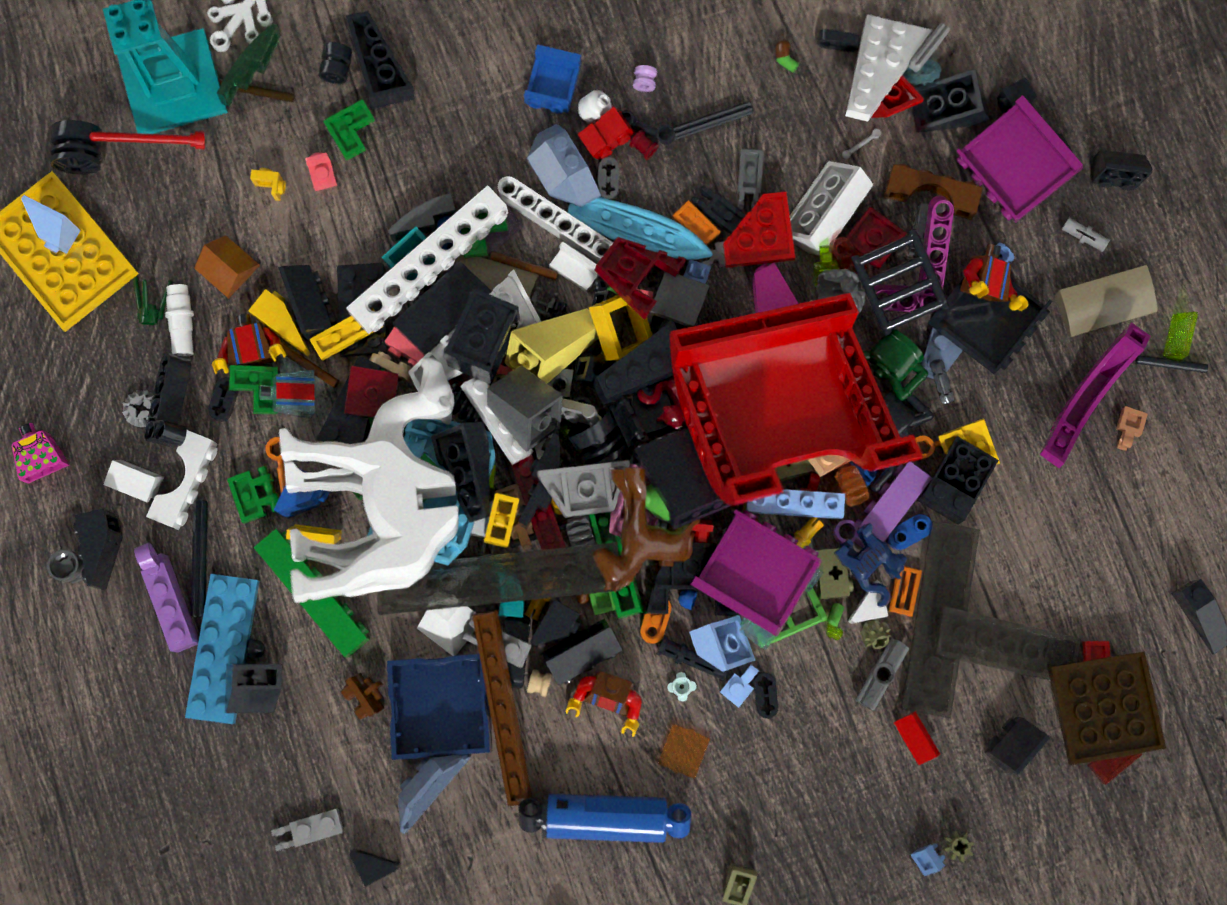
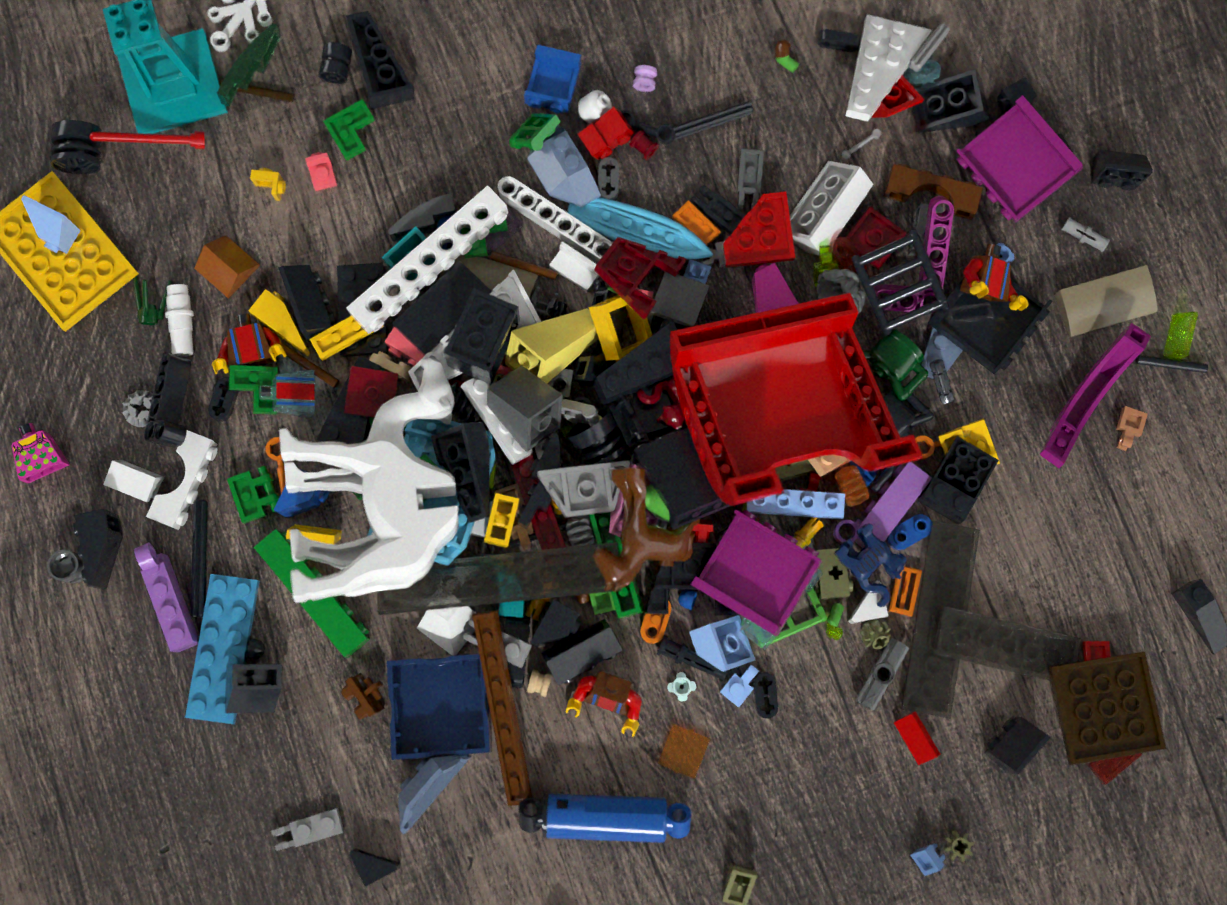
none -> green plate [509,113,561,151]

